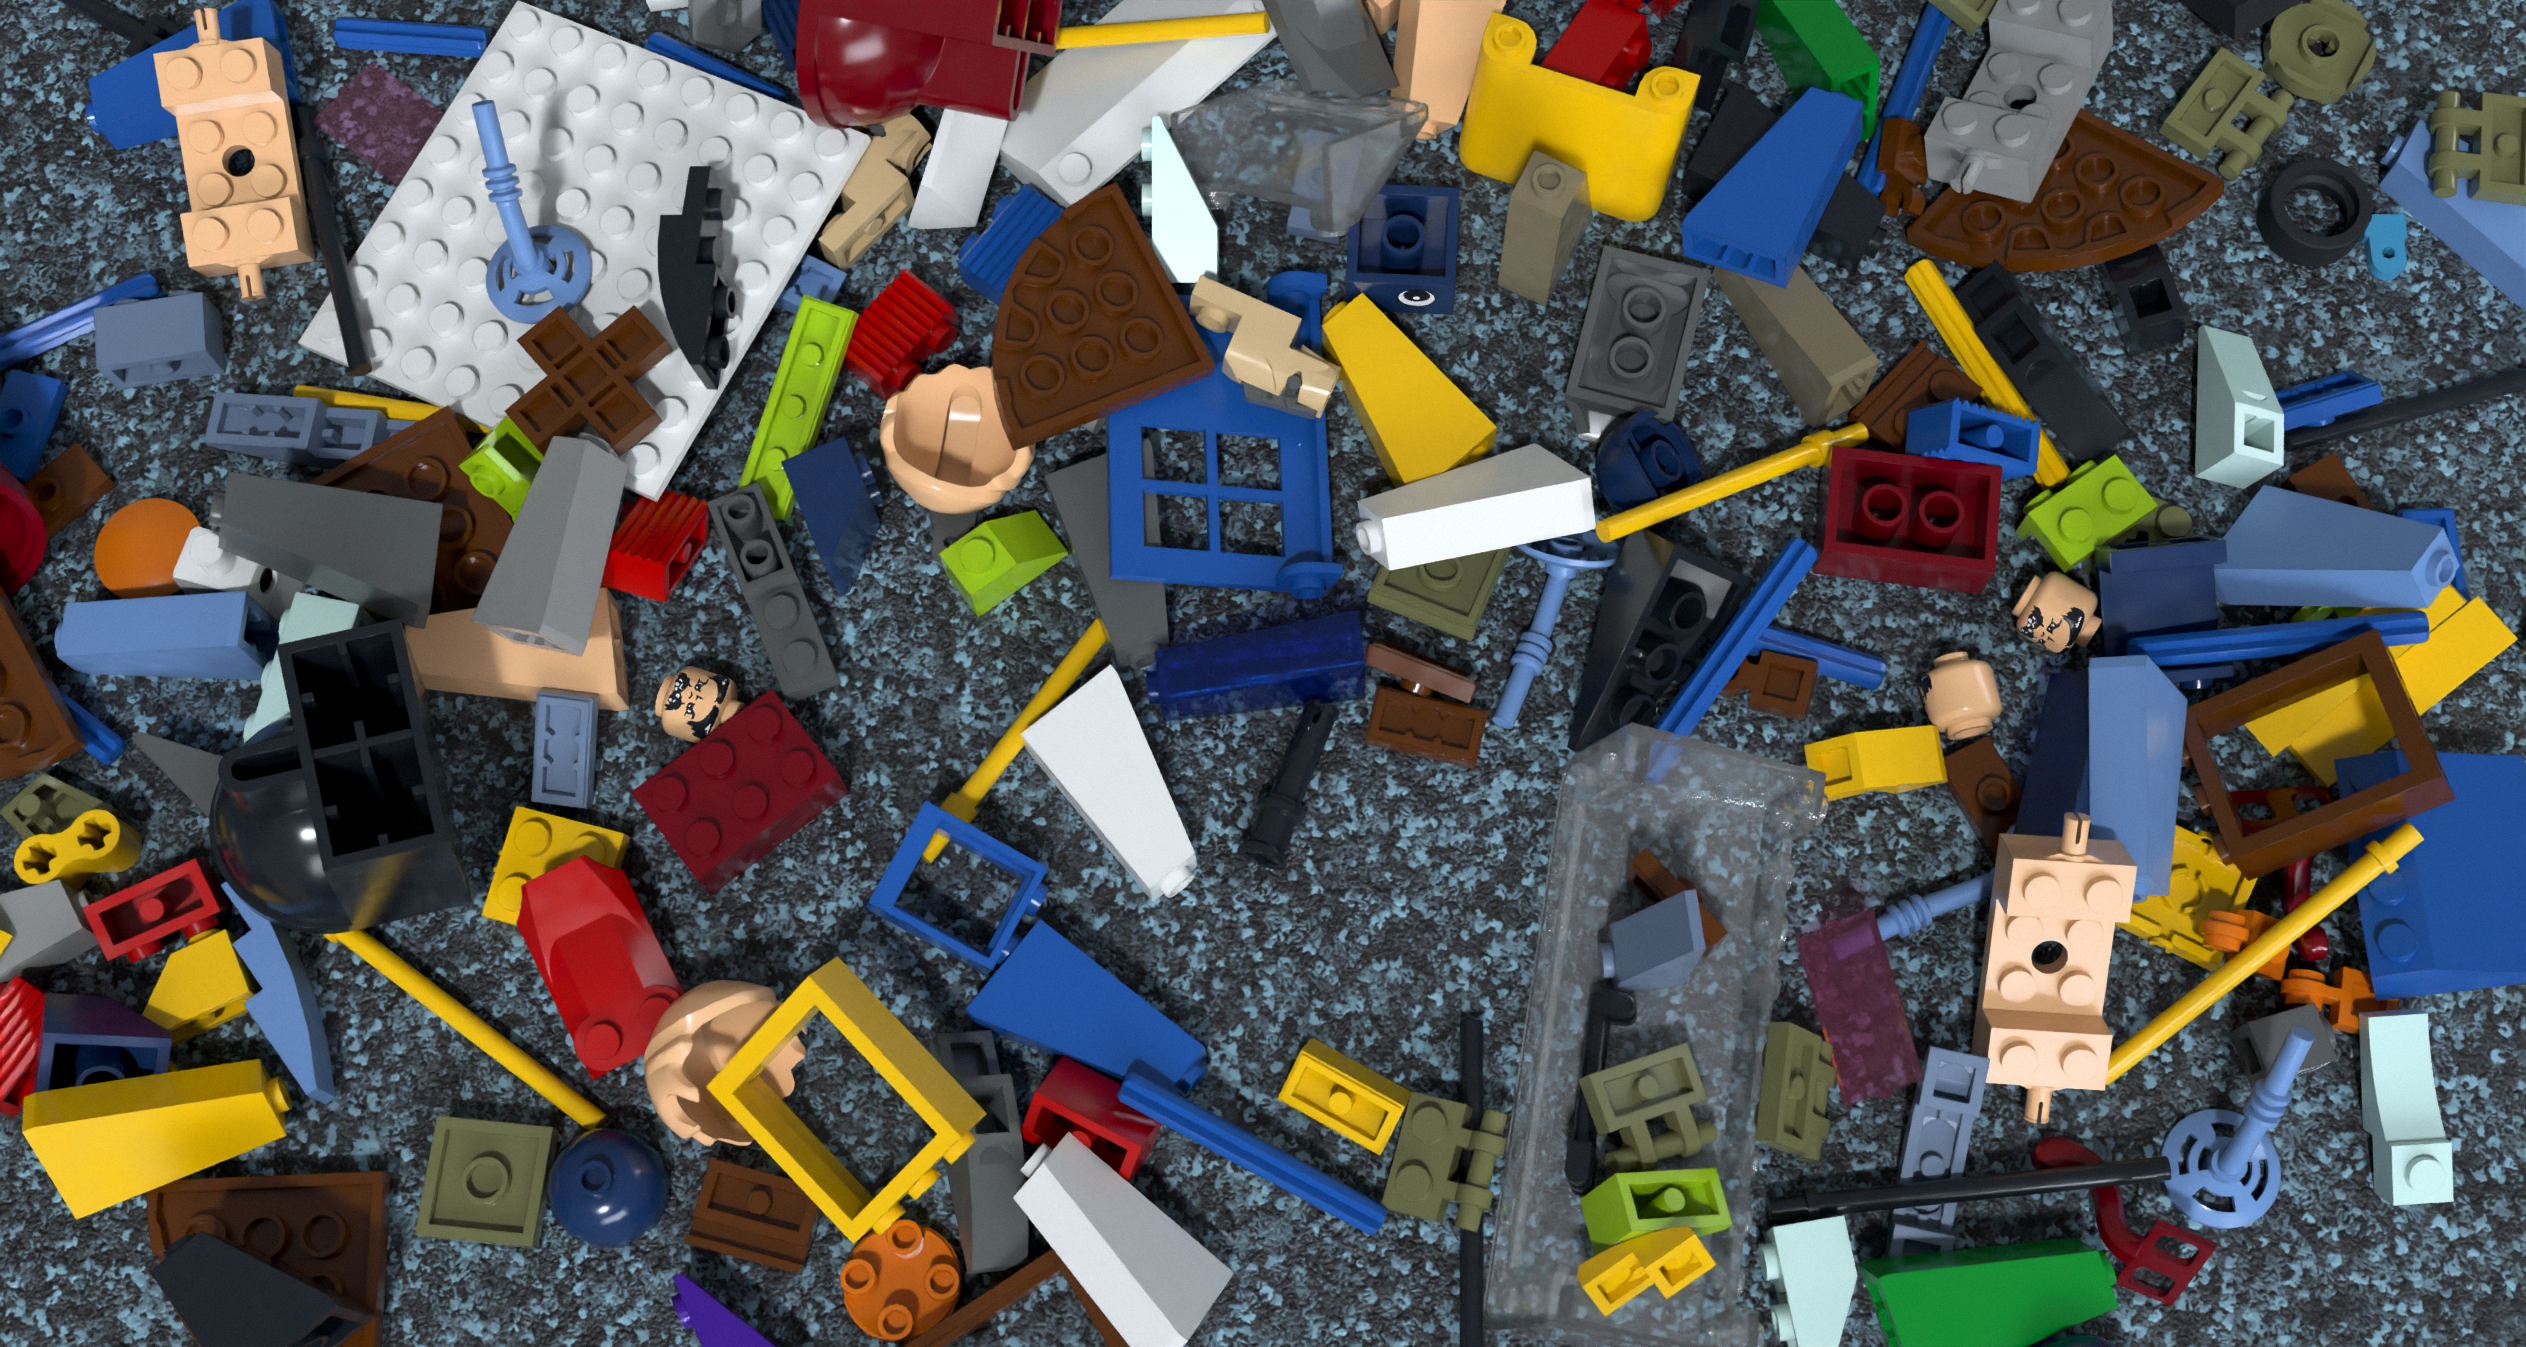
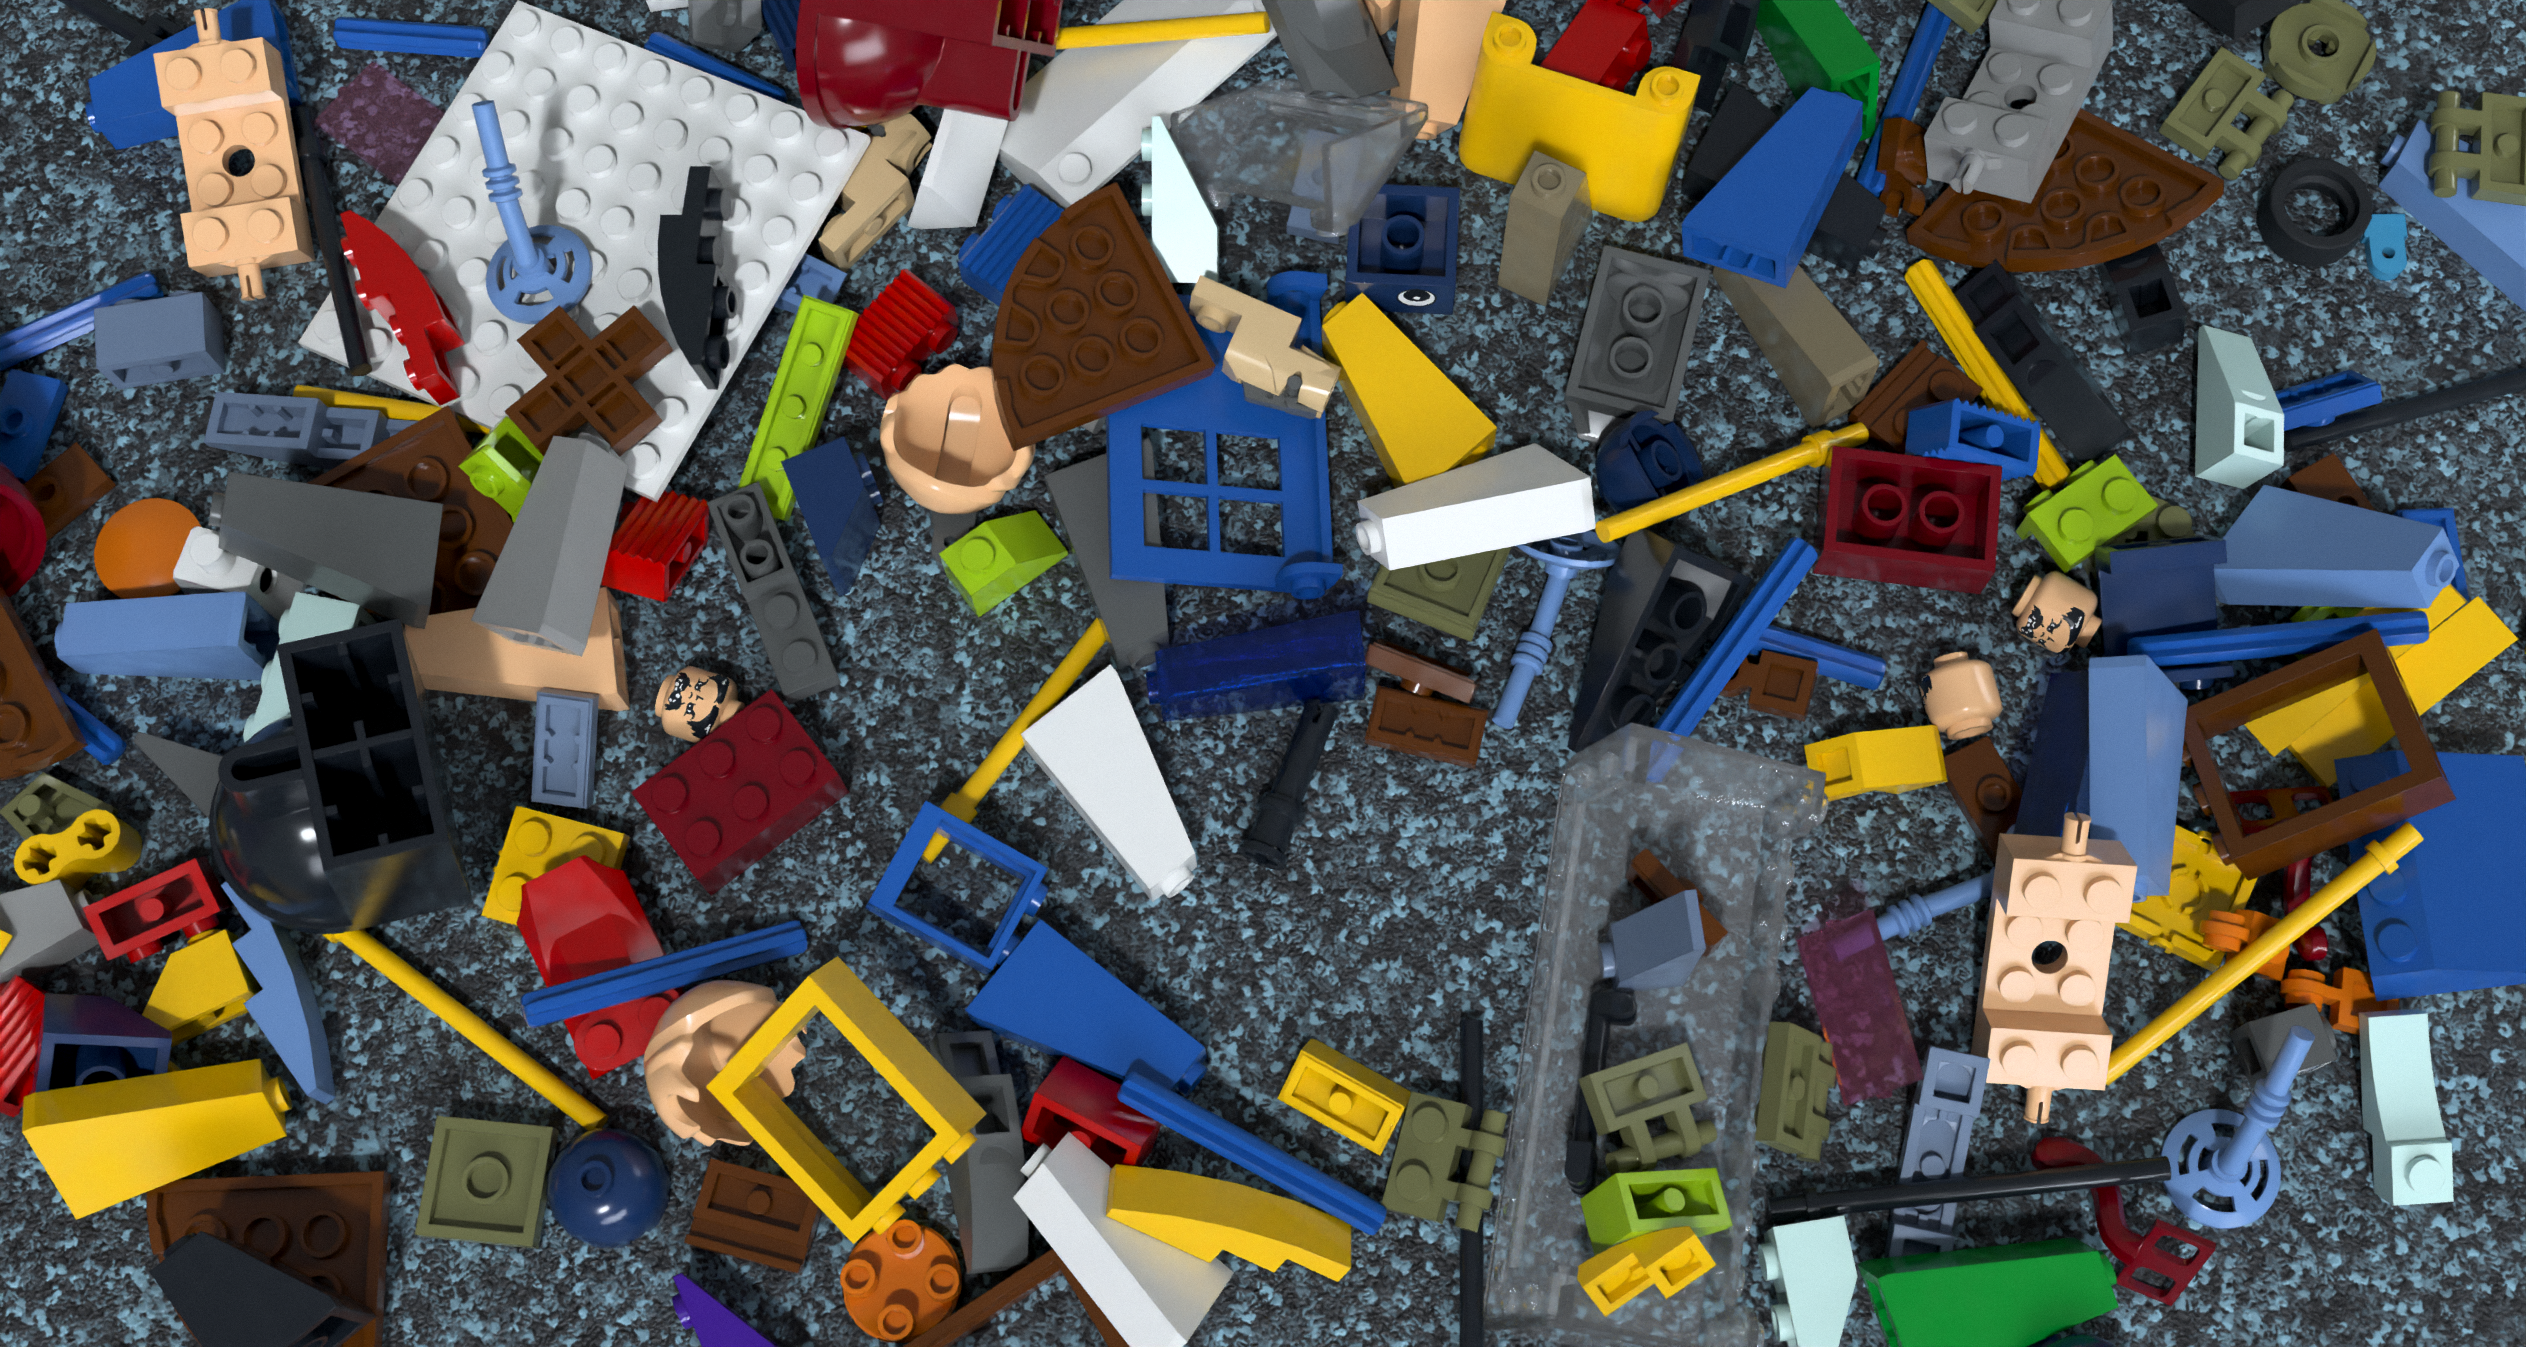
none -> red slope [340,210,465,406]
none -> blue axle [520,920,807,1028]
none -> yellow slope [1106,1164,1351,1282]

